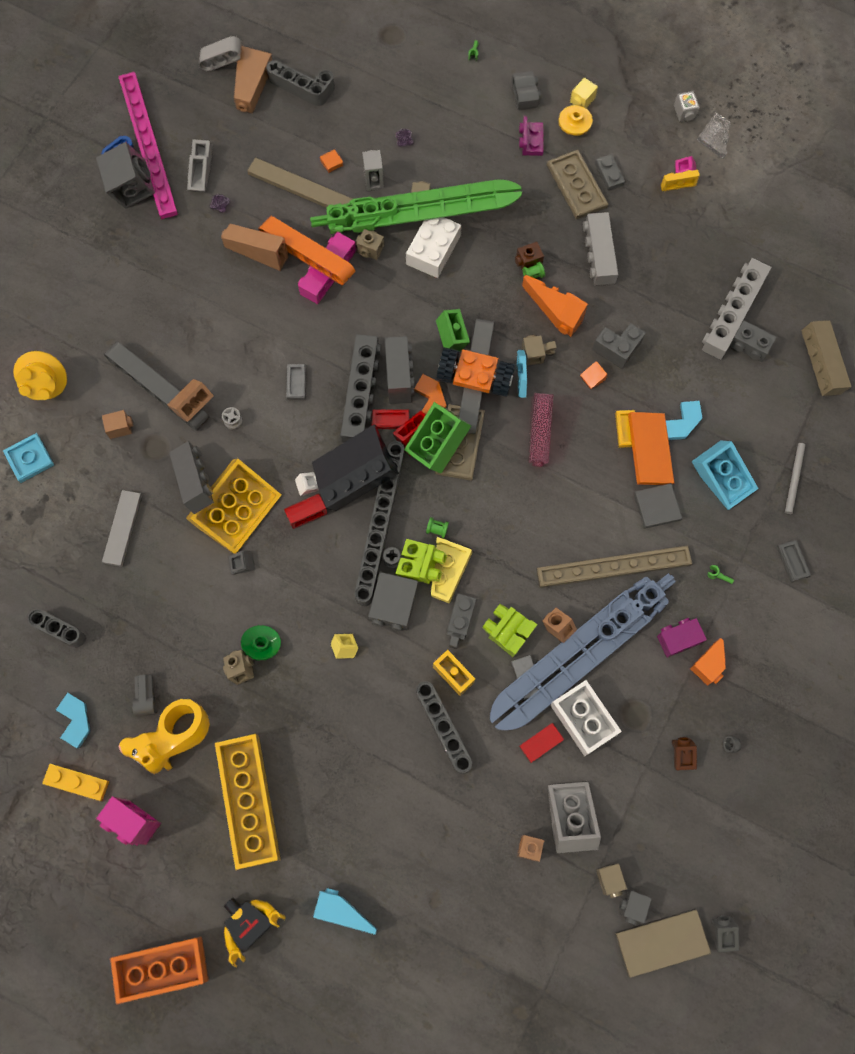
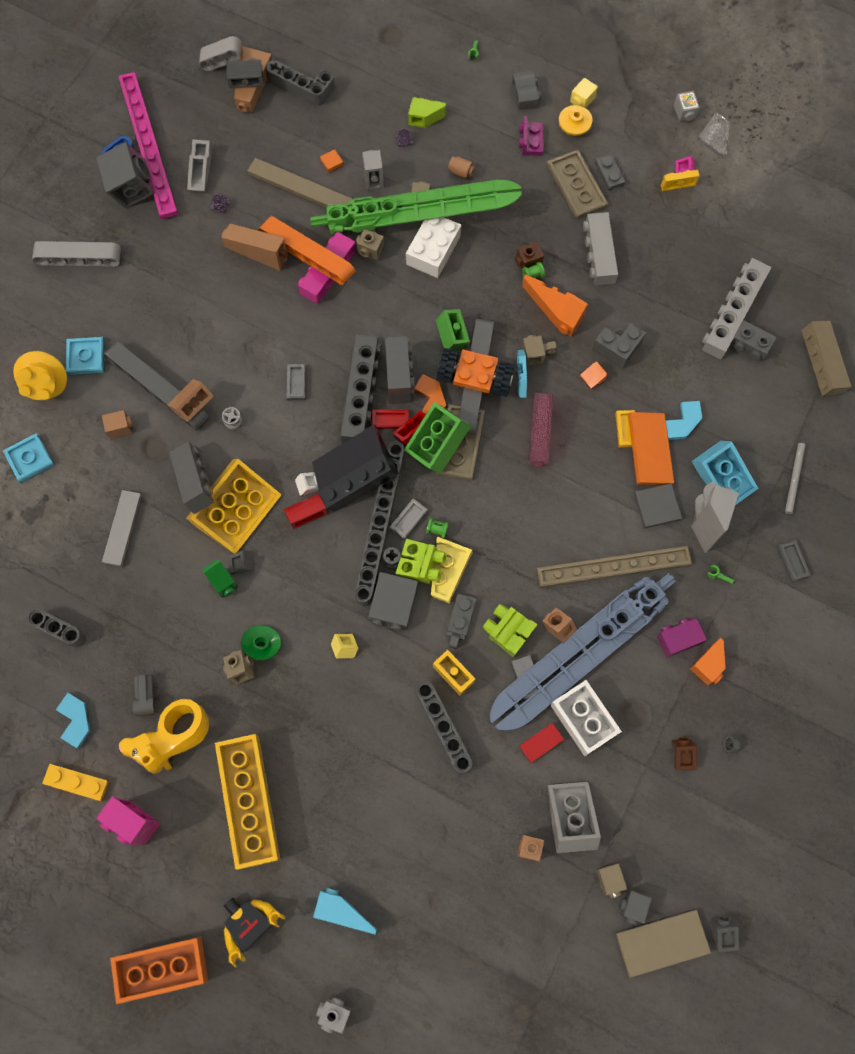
none -> light grey beam [32,241,121,267]
none -> medium azure tile [66,337,105,375]
none -> green slope [202,559,238,598]
none -> dark grey brick [227,58,264,89]
none -> light grey brick [316,997,352,1033]
none -> light grey tile [389,499,428,540]
none -> lime slope [408,97,446,128]
none -> medium nougat brick [448,156,475,179]
none -> light grey piece [691,482,739,553]

